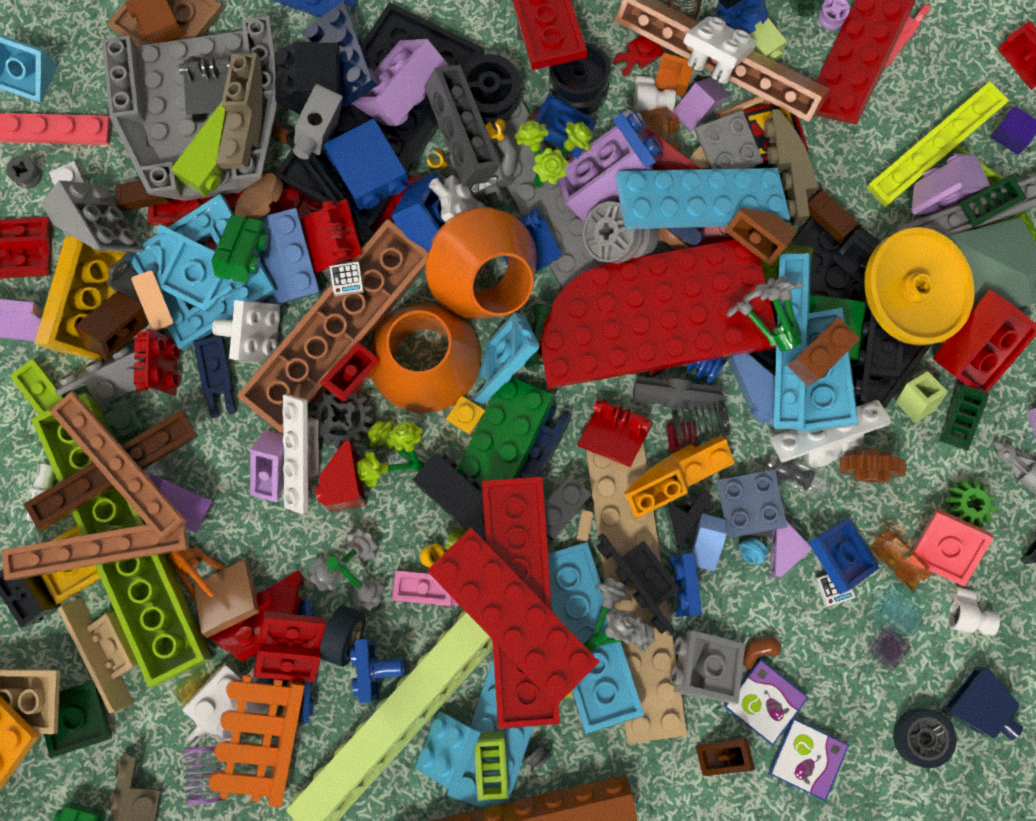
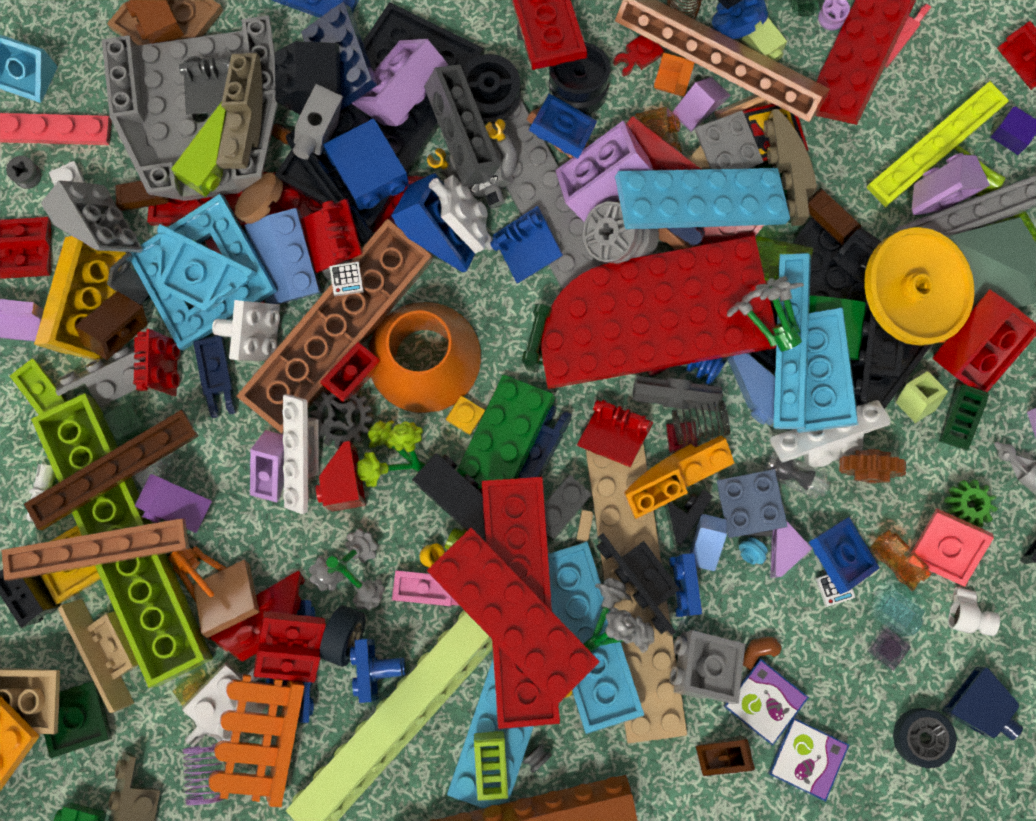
nougat tile [49,391,188,542] -> none
light nougat slope [131,271,173,332] -> none
green brick [211,214,269,284] -> none
medium azure plate [415,711,481,791] -> none
orange cone [425,207,537,320] -> none
medium azure wing [473,312,539,405] -> none
lime plant [515,120,592,188] -> none
blue plate [612,110,663,169] -> none
white piece [633,76,676,113] -> none
white plate [683,16,757,84] -> none
dark orange slope [724,208,798,266] -> none
dark orange brick [787,317,860,386] -> none
dark green slope [958,174,1027,228] -> none

